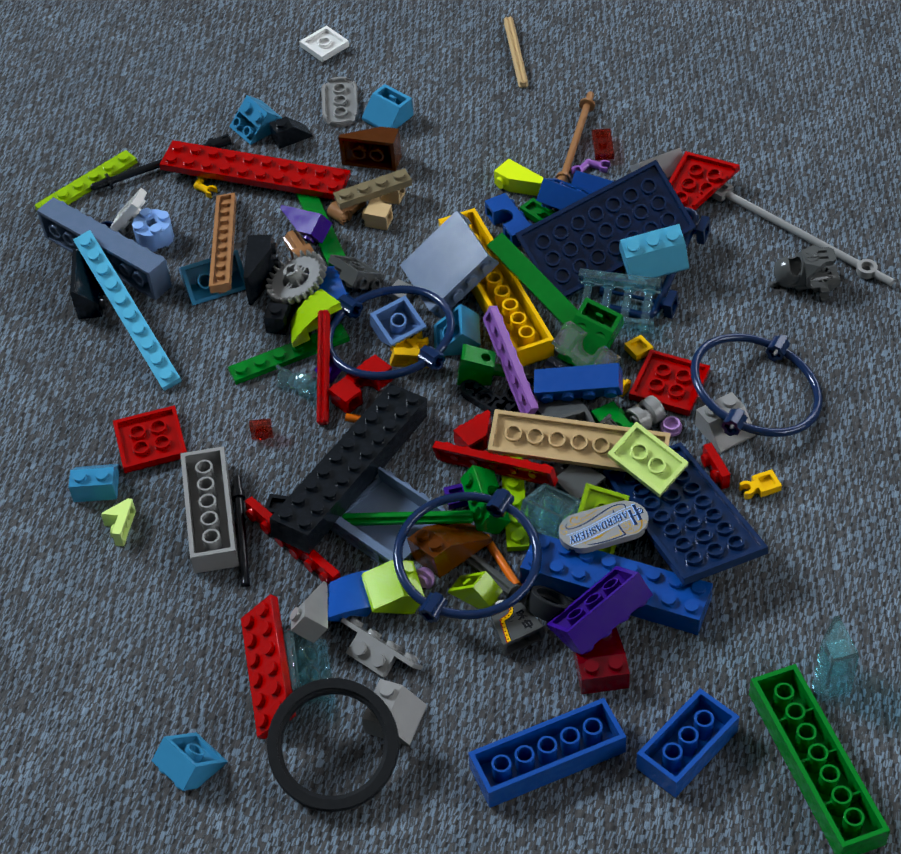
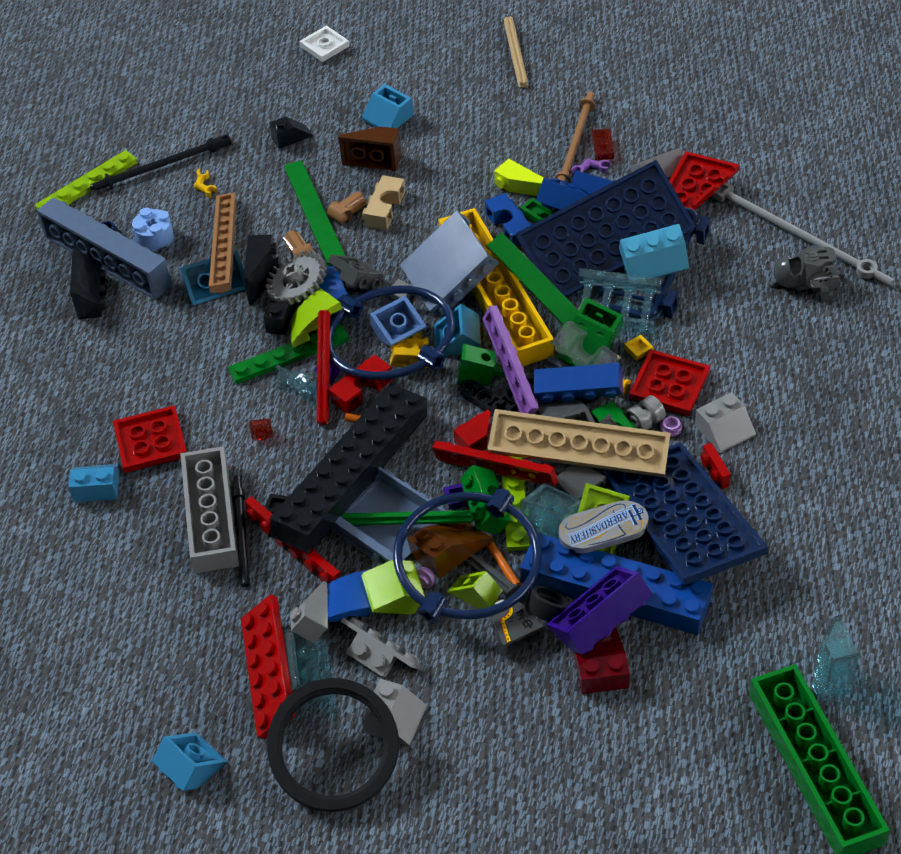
medium azure plate [73,230,182,391] -> none
yellowish green slope [101,498,136,546] -> none
white plate [110,188,147,232] -> none
red plate [159,140,351,200] -> none
dark azure slope [229,95,282,145] -> none
dark purple slope [280,205,333,244] -> none
light grey tile [321,77,359,127] -> none
dark tan plate [333,168,412,210] -> none
blue brick [468,698,626,808] -> none
yellowish green plate [607,422,689,498] -> none
blue brick [636,688,740,798] -> none
dark blue piece [690,333,823,437] -> none
yellow plate [739,469,782,499] -> none

